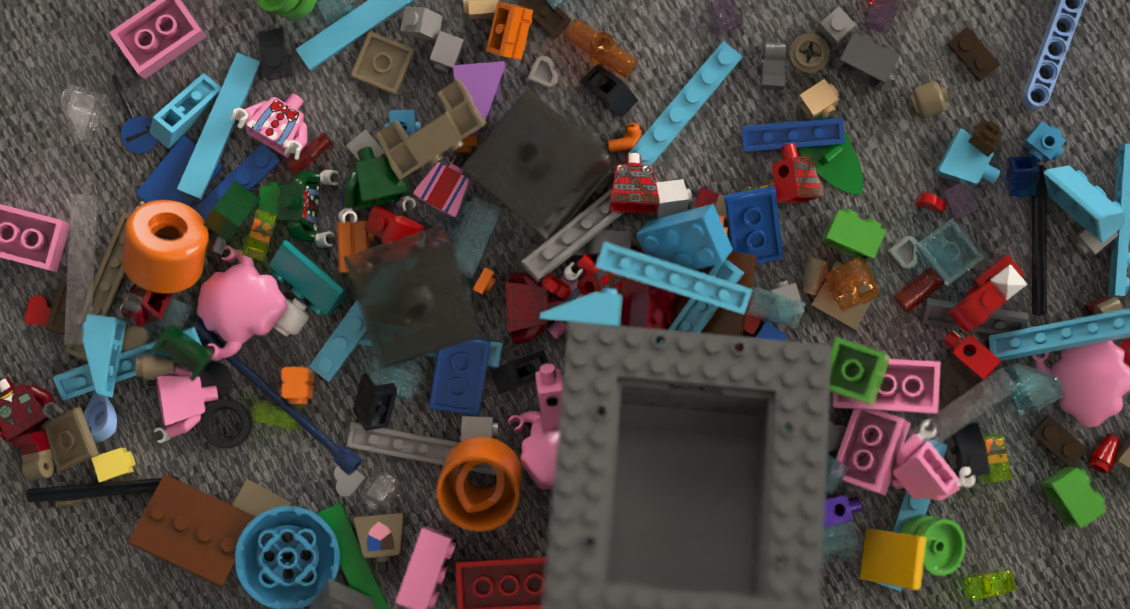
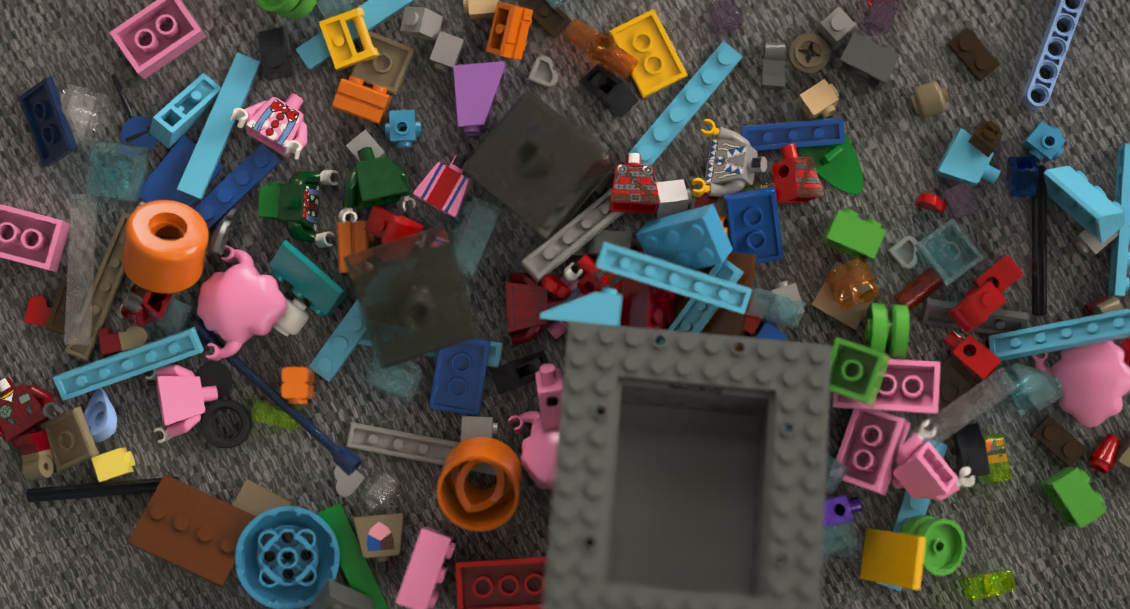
dark tan leg [55,498,83,508] -> none
medium azure slope [82,314,127,398] -> none
dark tan cone [136,353,175,379] -> none
dark green panel [150,324,214,382] -> none
dark green panel [203,181,260,241] -> none
clear neon green leg [242,209,277,261] -> none
clear red axle [286,132,333,174] -> none
black panel [353,373,398,431] -> none
dark tan bracket [374,78,486,180] -> none
orange plate [457,135,478,154] -> none
orange plate [473,267,496,296] -> none
orange arm [608,123,641,153] -> none
dark tan cone [802,256,829,295] -> none
light grey tile [827,421,847,452] -> none
white slope [990,264,1027,300] -> none
none -> dark blue tile [19,77,78,167]
none -> clear light blue slope [87,140,149,202]
none -> yellow plate [319,8,379,71]
none -> orange brick [332,75,392,124]
none -> yellow tile [609,9,688,99]
none -> torso [691,119,767,198]
none -> bright green wheel [864,303,909,360]

